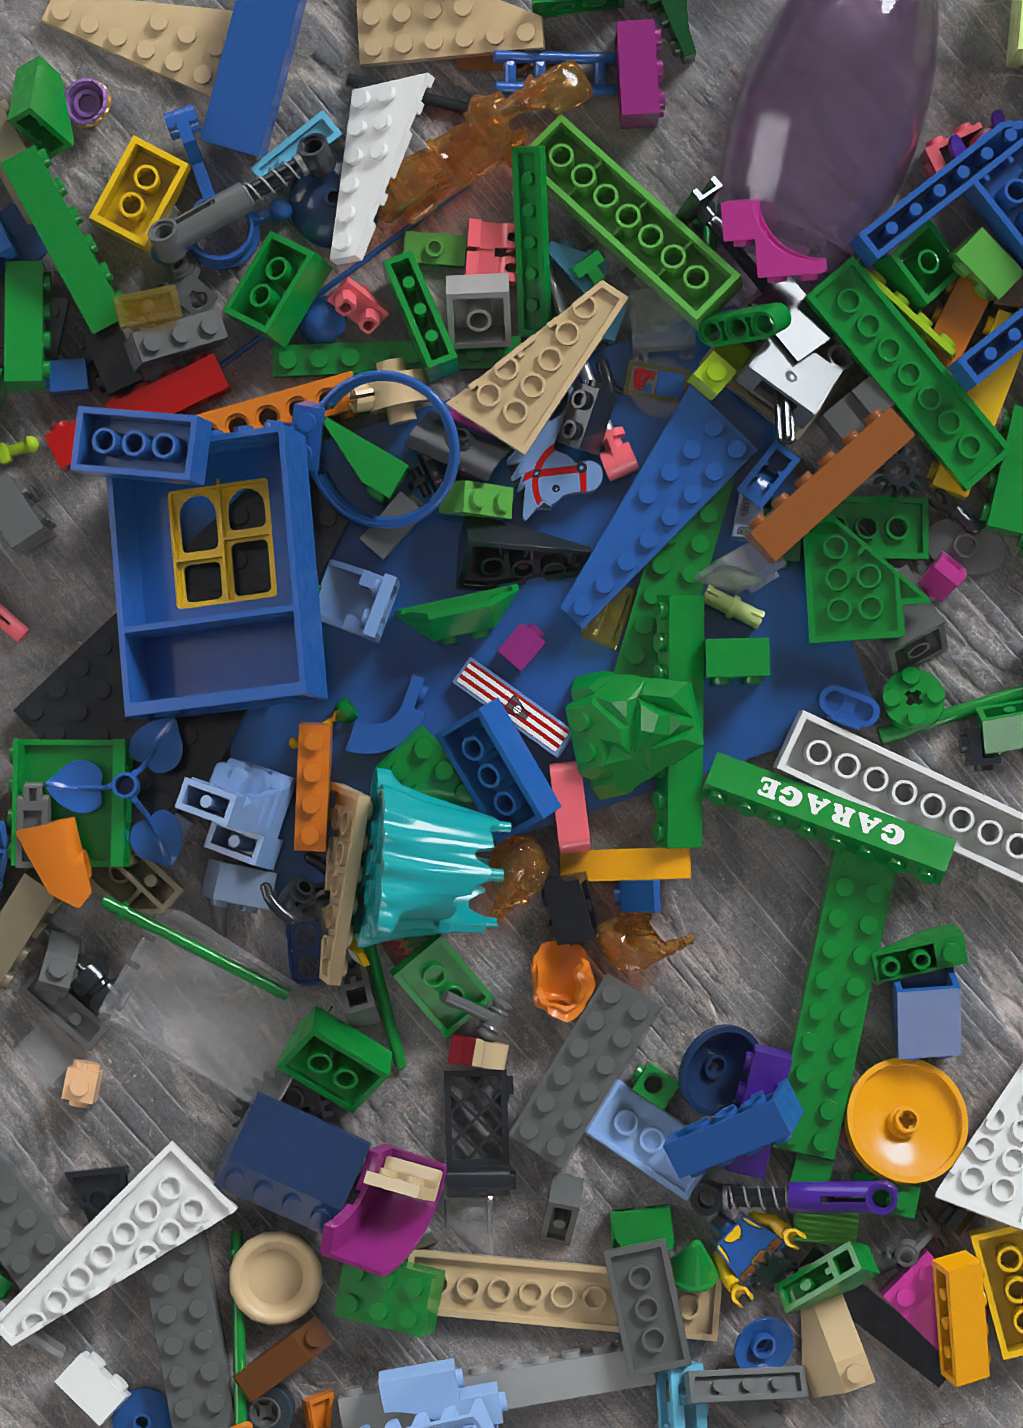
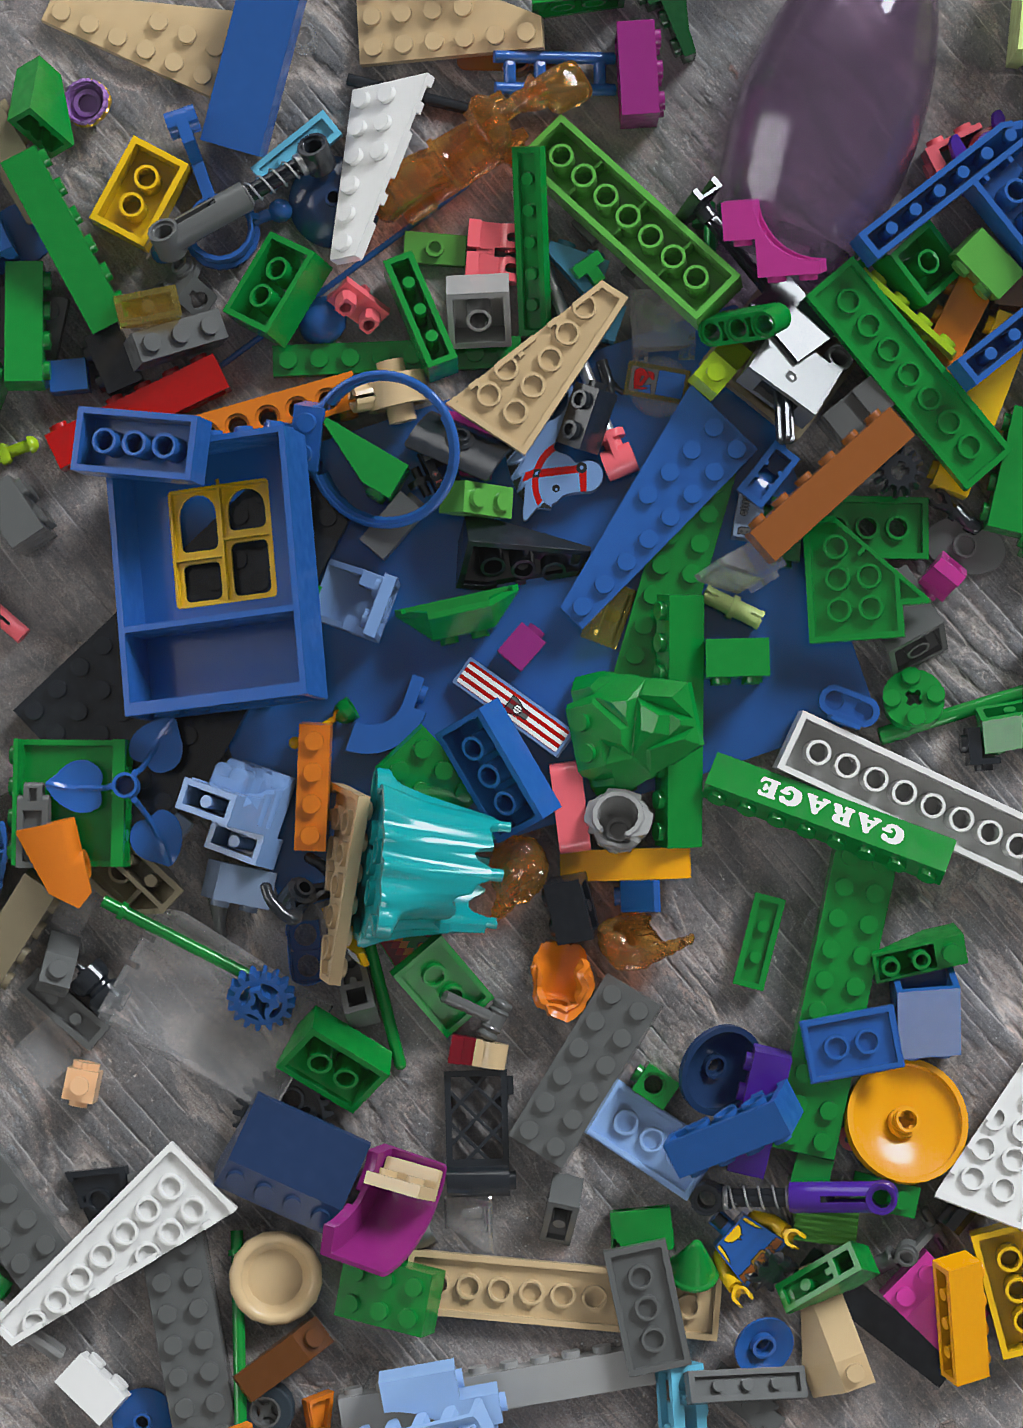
none -> blue gear [226,965,296,1031]
none -> light grey helmet [584,788,653,854]
none -> green plate [732,892,786,991]
none -> blue tile [799,1004,905,1085]

